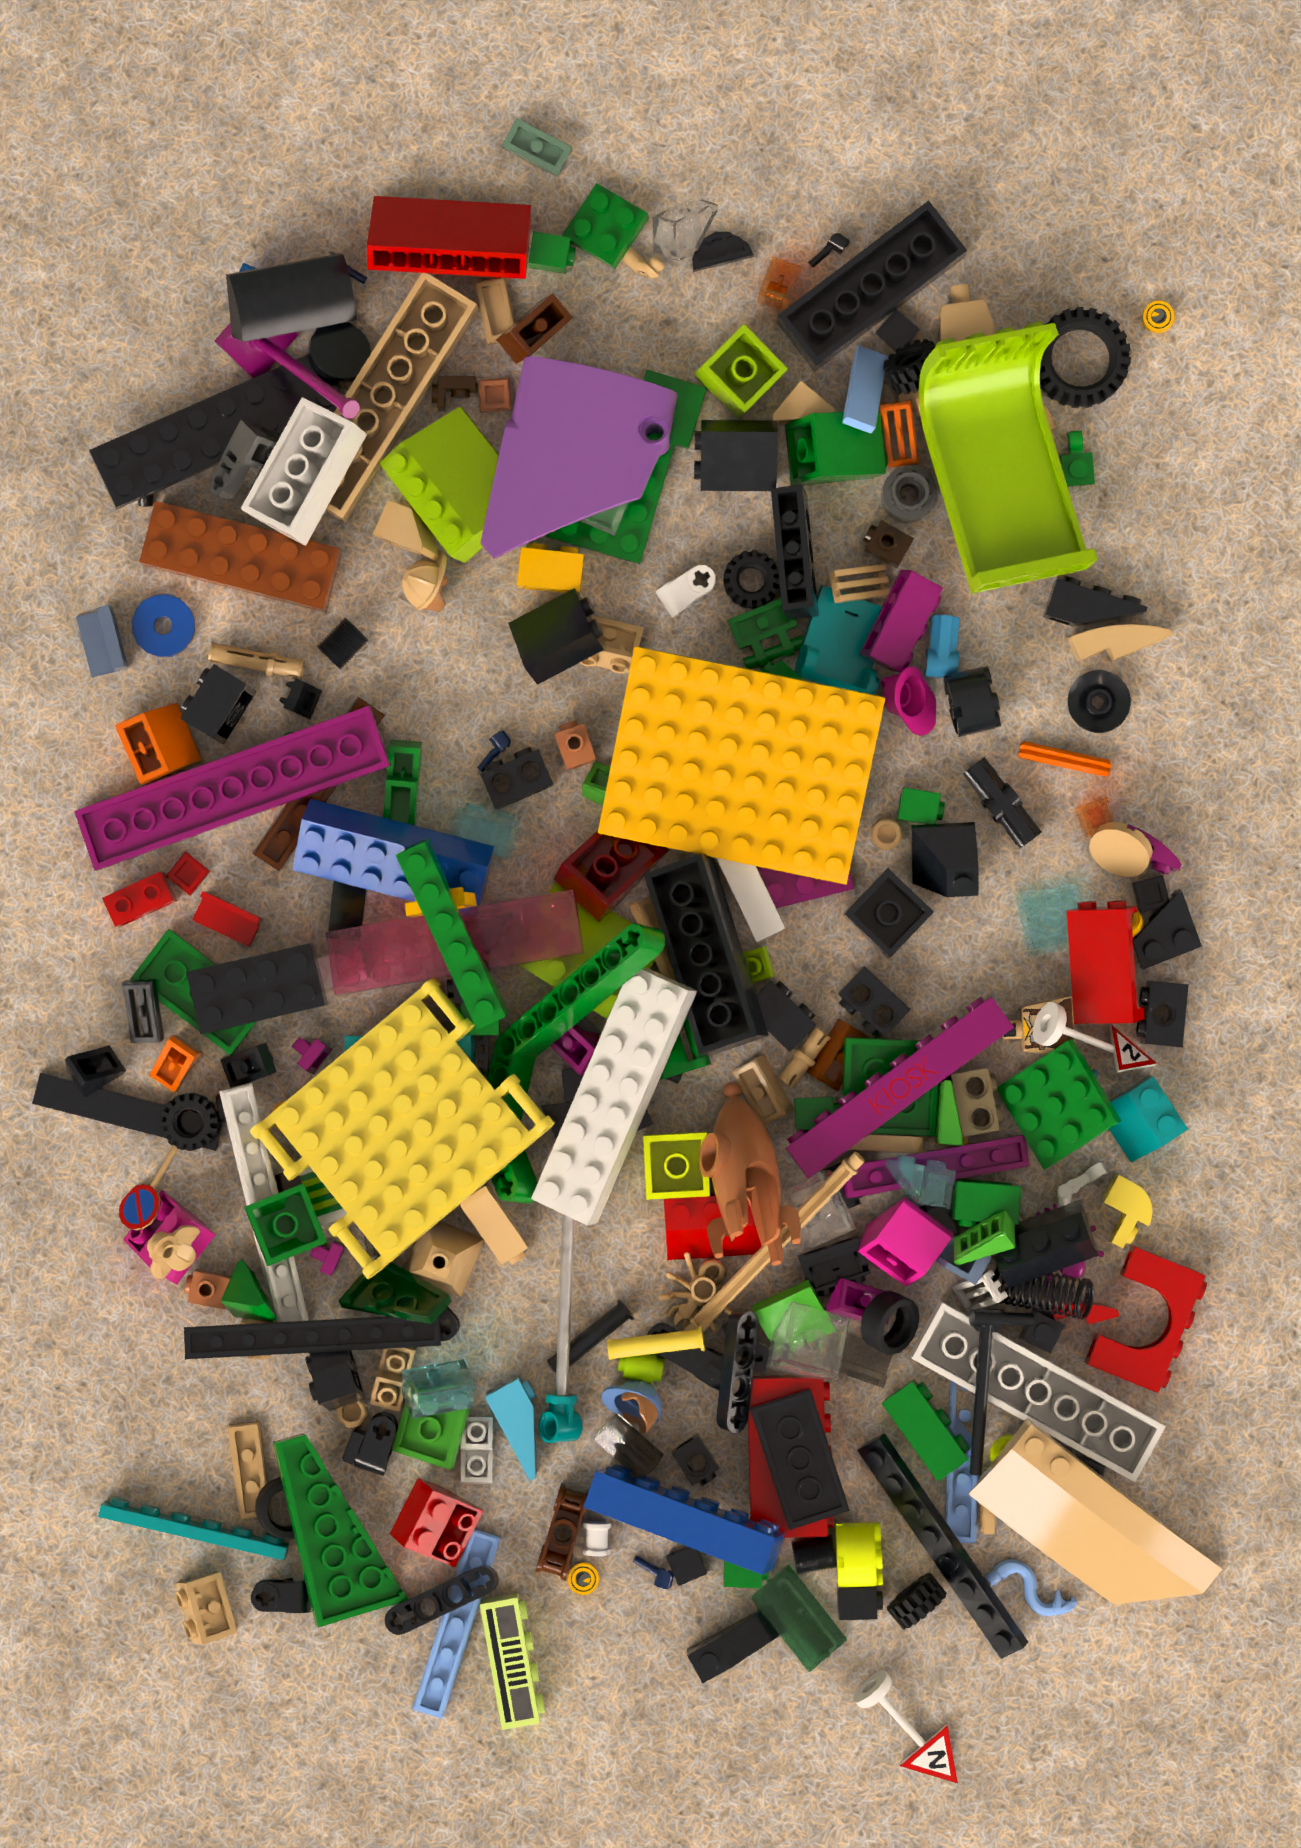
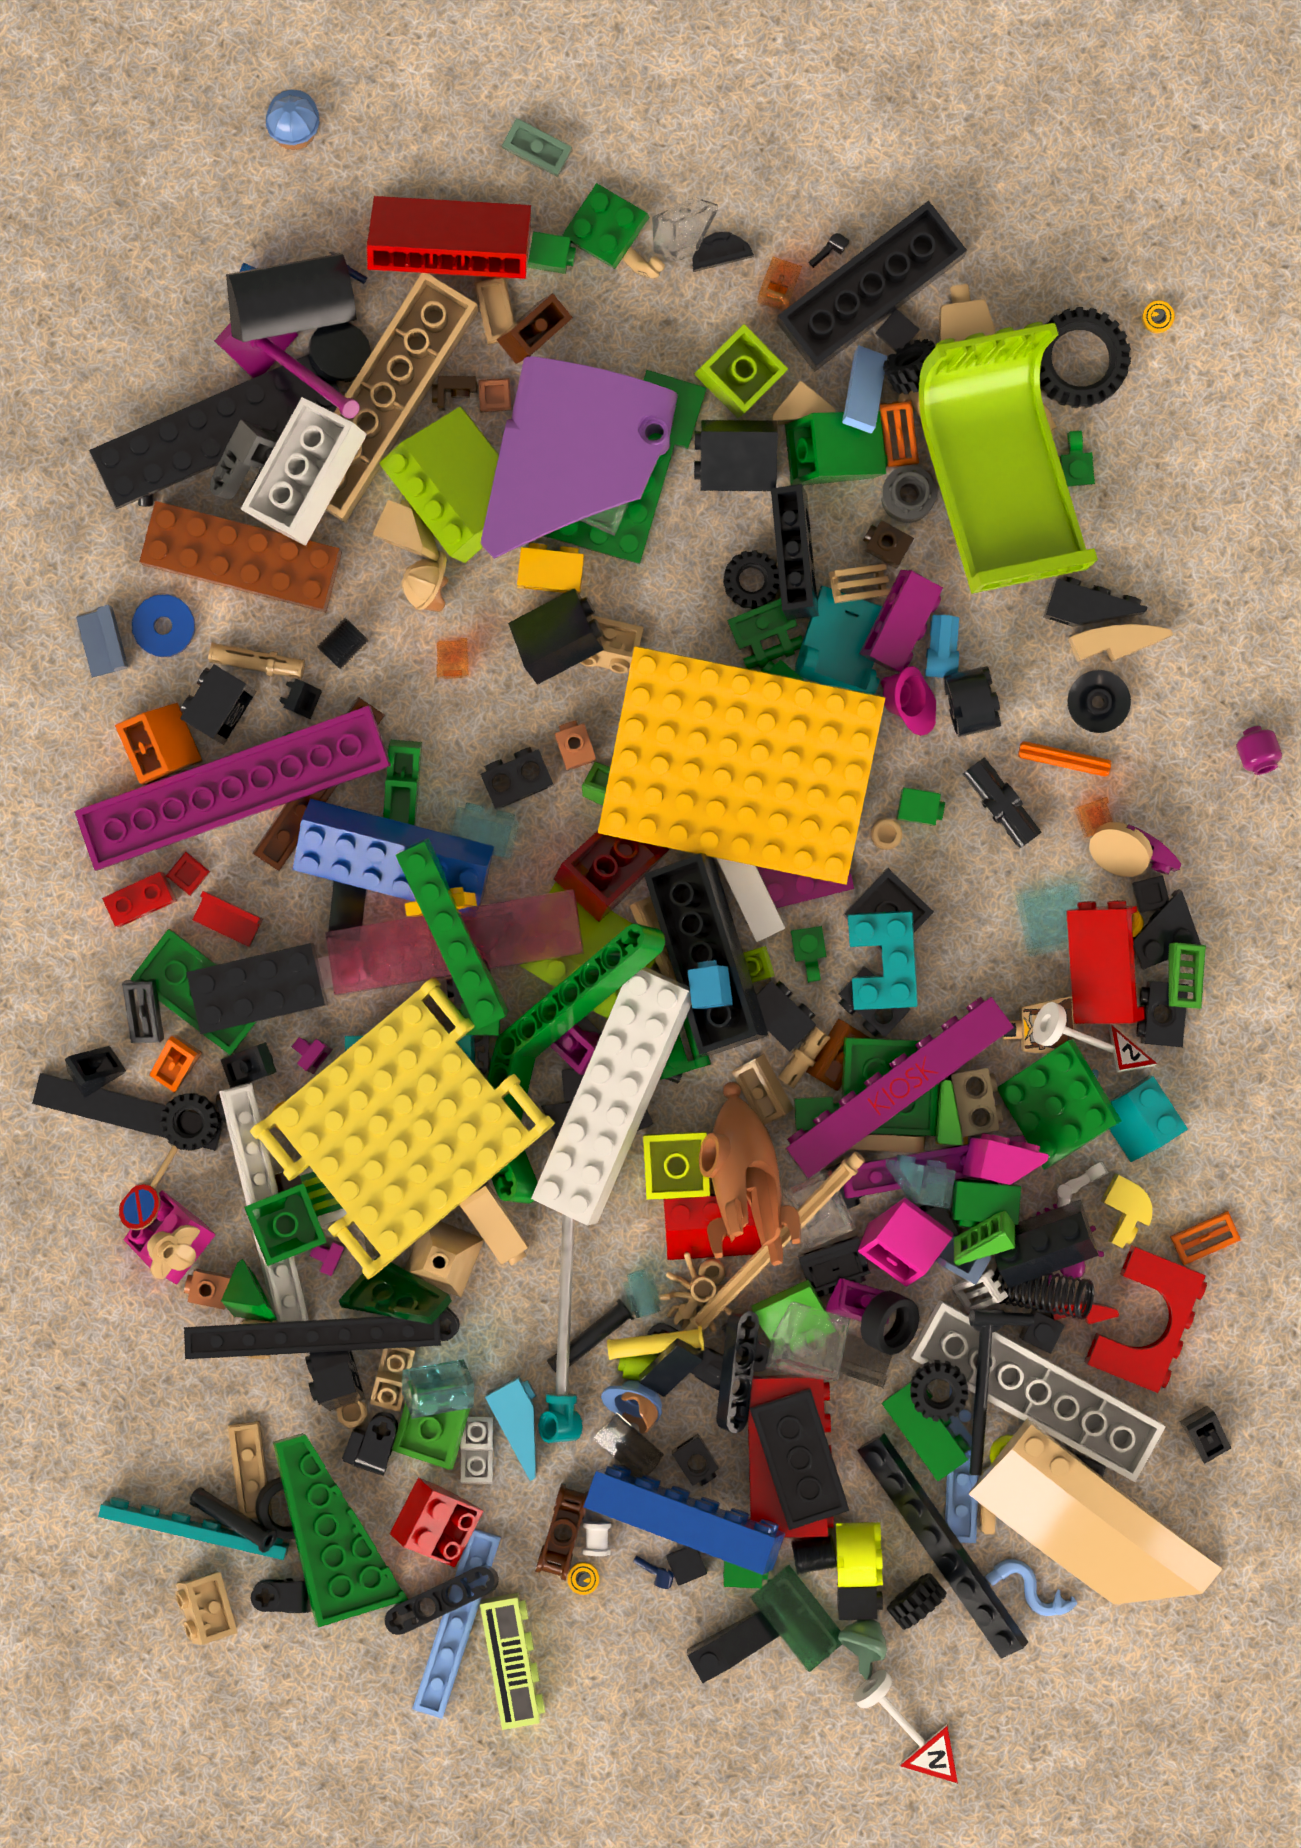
dark blue hand [477,731,511,772] -> none
white piece [655,565,716,618] -> none
black slope [911,822,979,897] -> none
none -> black pin [189,1487,277,1553]
none -> medium blue piece [266,90,320,150]
none -> clear orange panel [436,638,470,679]
none -> clear light blue brick [622,1269,661,1318]
none -> black tile [639,1338,703,1397]
none -> dark azure brick [688,960,733,1009]
none -> green plate [791,926,827,983]
none -> sand green hat [838,1619,888,1680]
none -> teal plate [848,911,918,1010]
none -> black tyre [910,1360,968,1422]
none -> dark pink slope [962,1133,1049,1185]
none -> bright green slope [1168,943,1206,1009]
none -> orange tile [1170,1211,1241,1266]
none -> black slope [1180,1406,1231,1464]
none -> magenta head [1236,726,1282,775]

